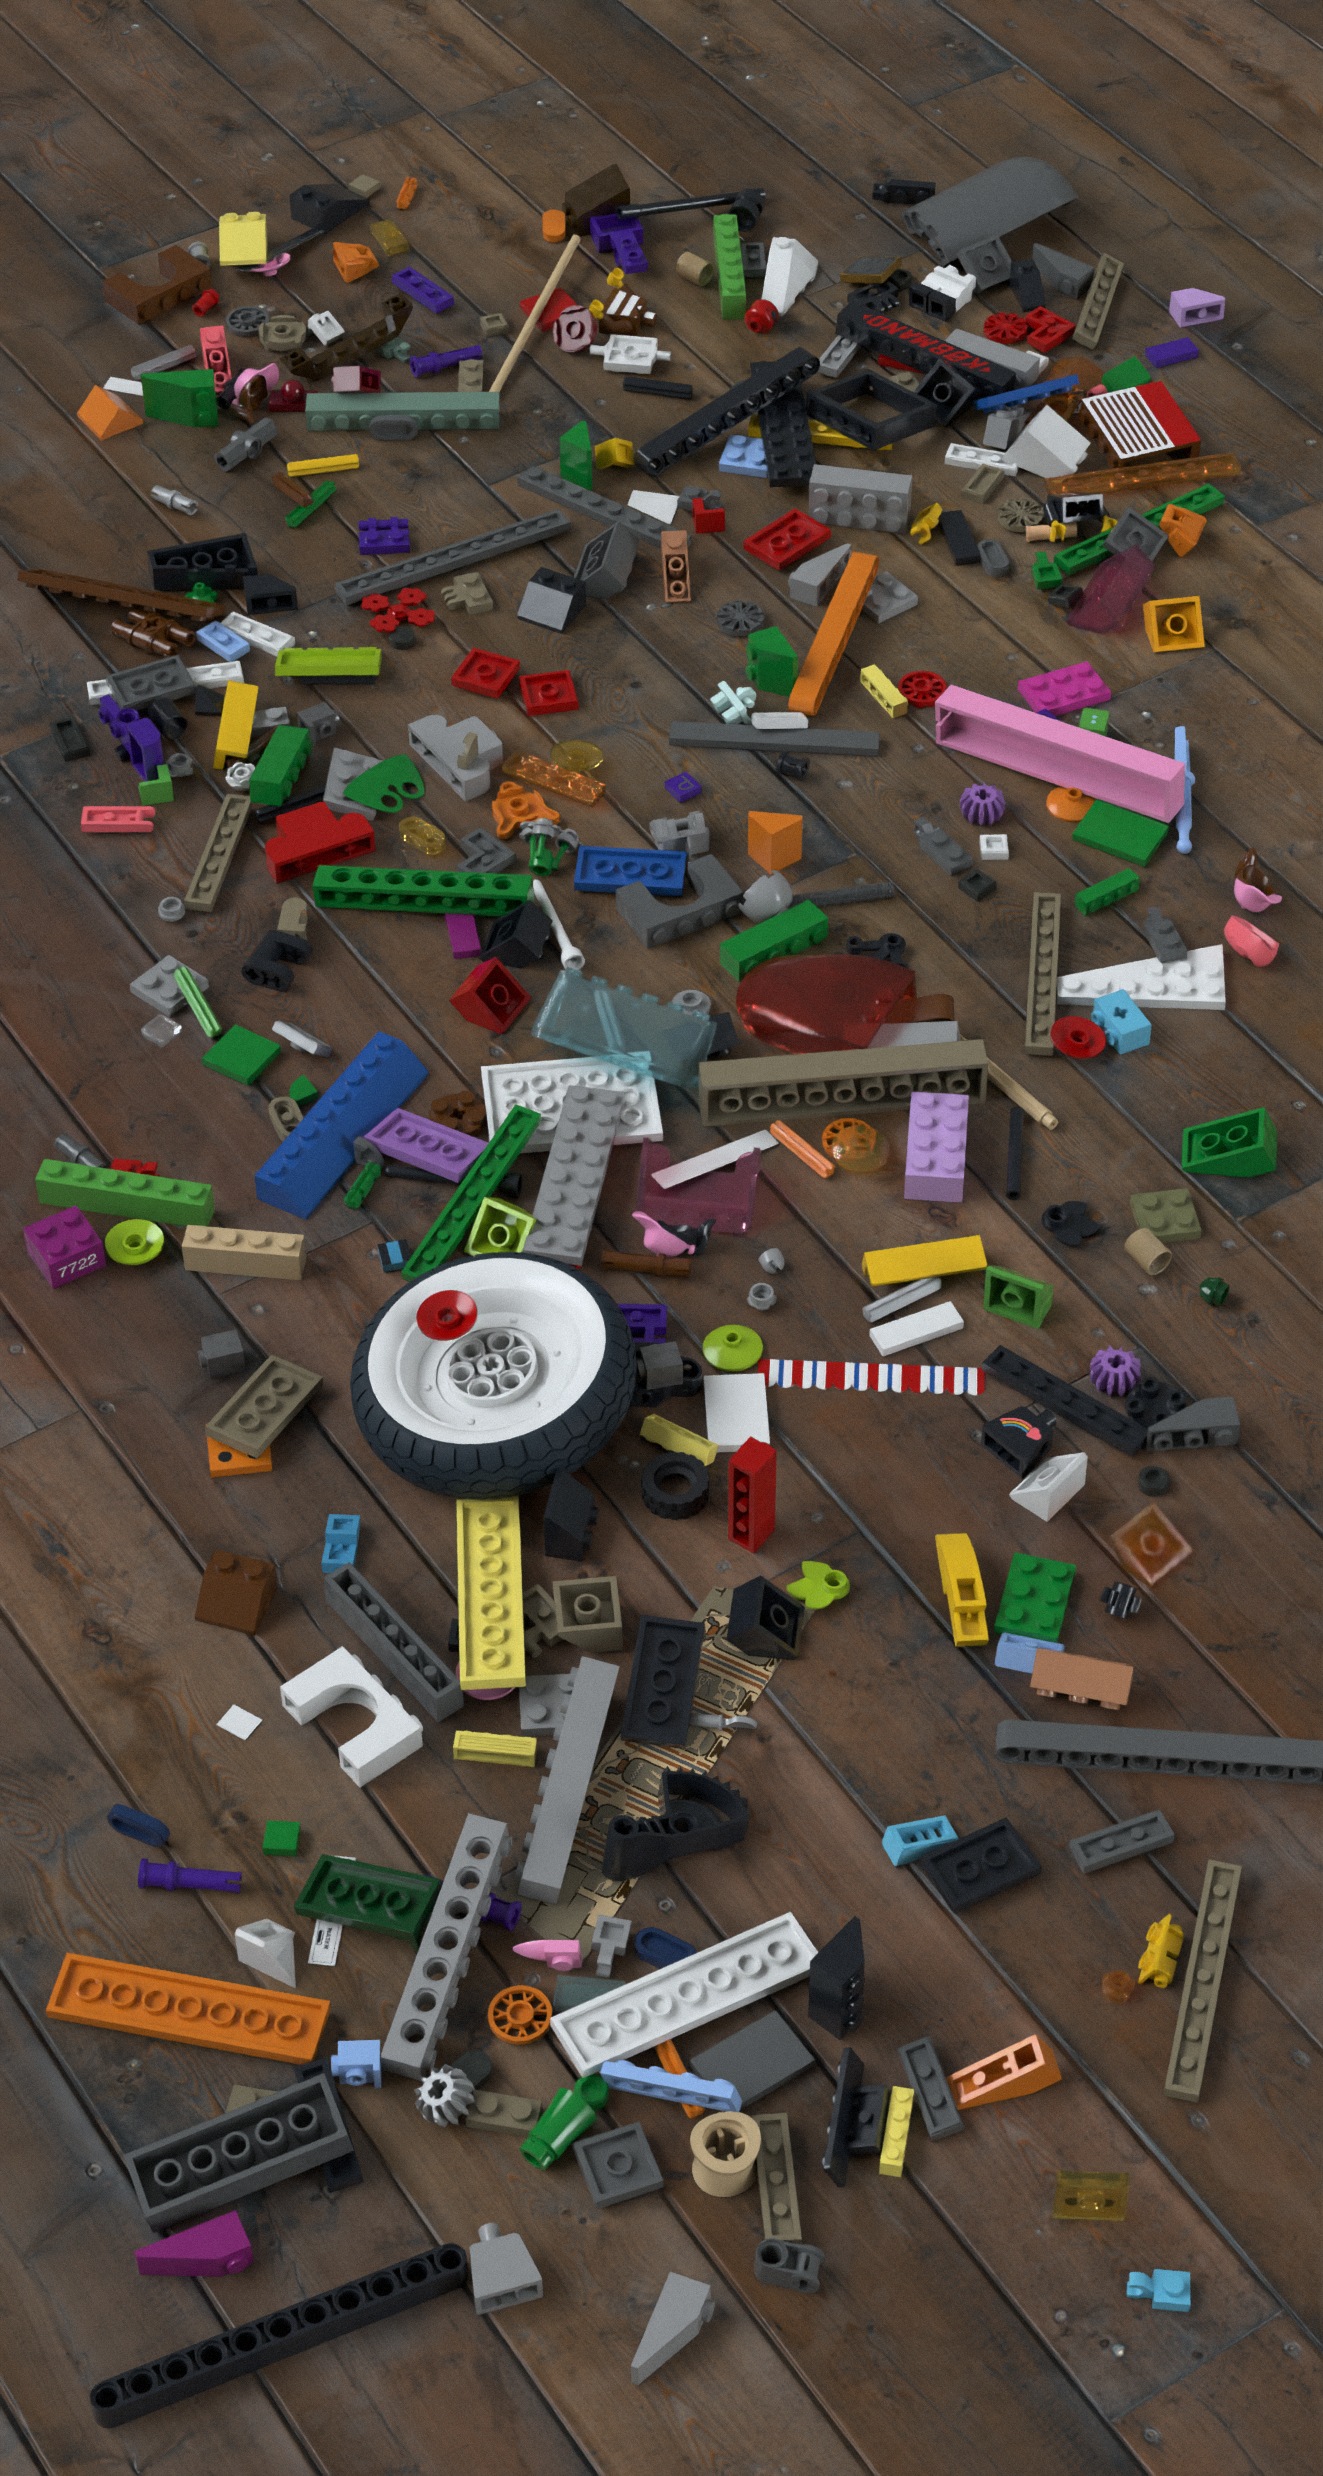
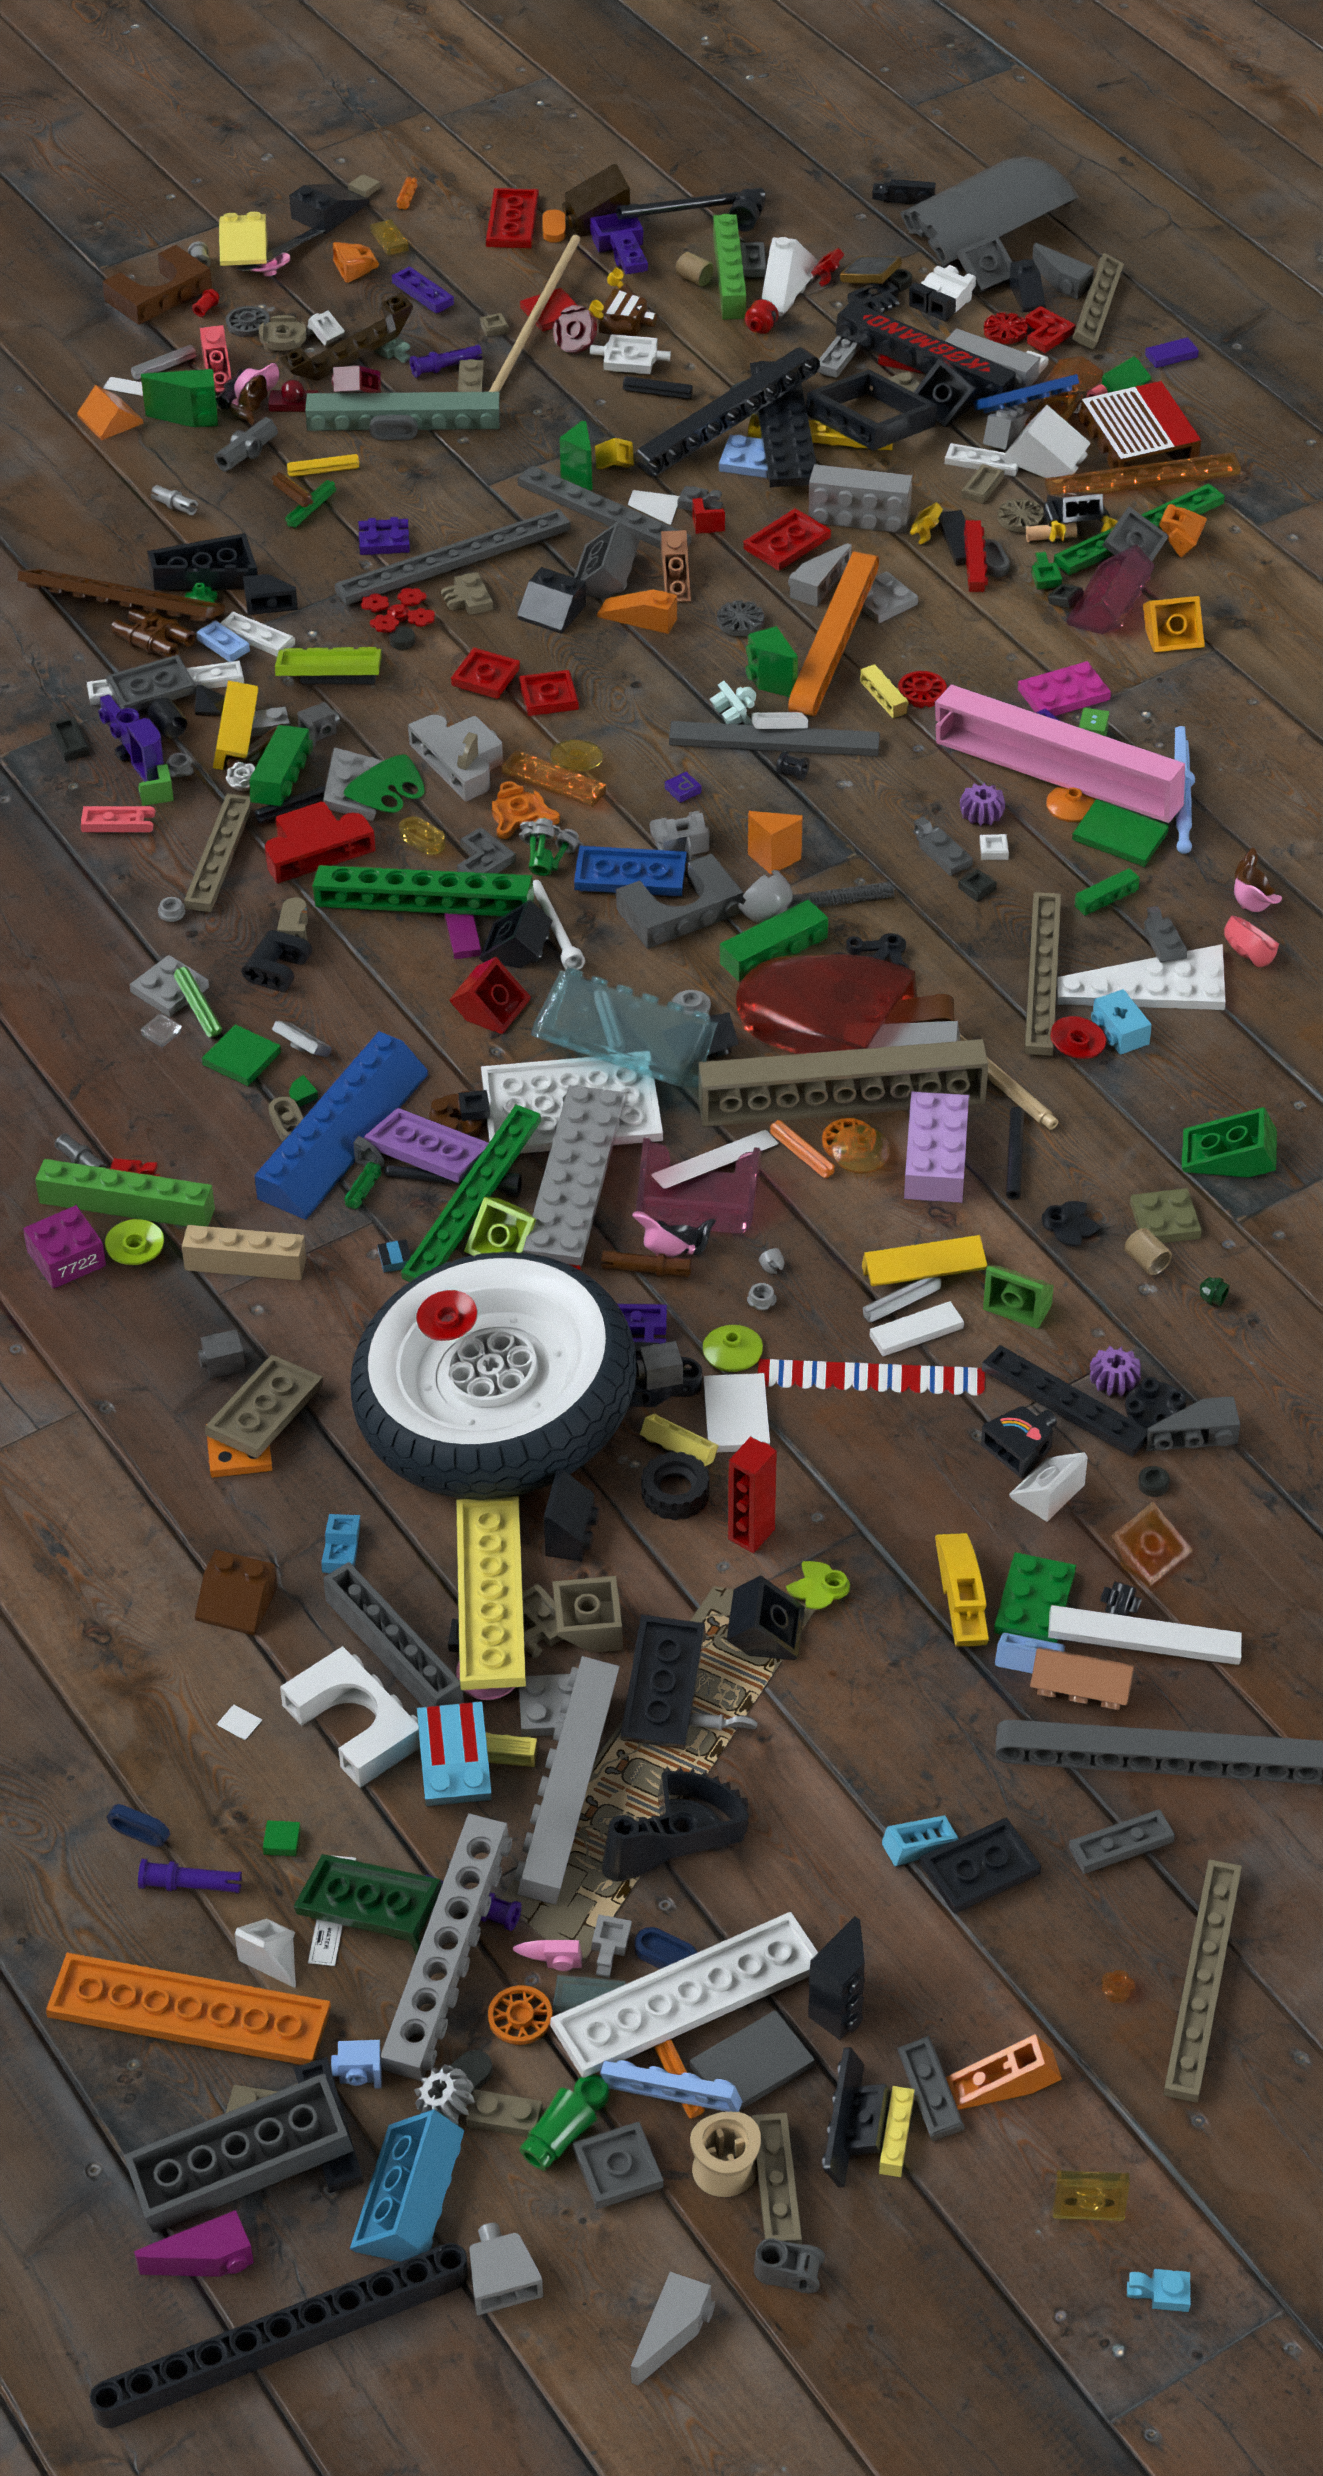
yellow hinge [1138,1914,1184,1988] -> none
lavender slope [1169,288,1226,327] -> none
none -> dark azure slope [350,2109,464,2262]
none -> medium azure slope [417,1702,491,1806]
none -> black plate [458,1090,490,1121]
none -> red tile [486,188,539,248]
none -> orange slope [597,589,677,634]
none -> red plate [811,248,844,287]
none -> red piece [964,520,988,592]
none -> white tile [1048,1605,1242,1665]

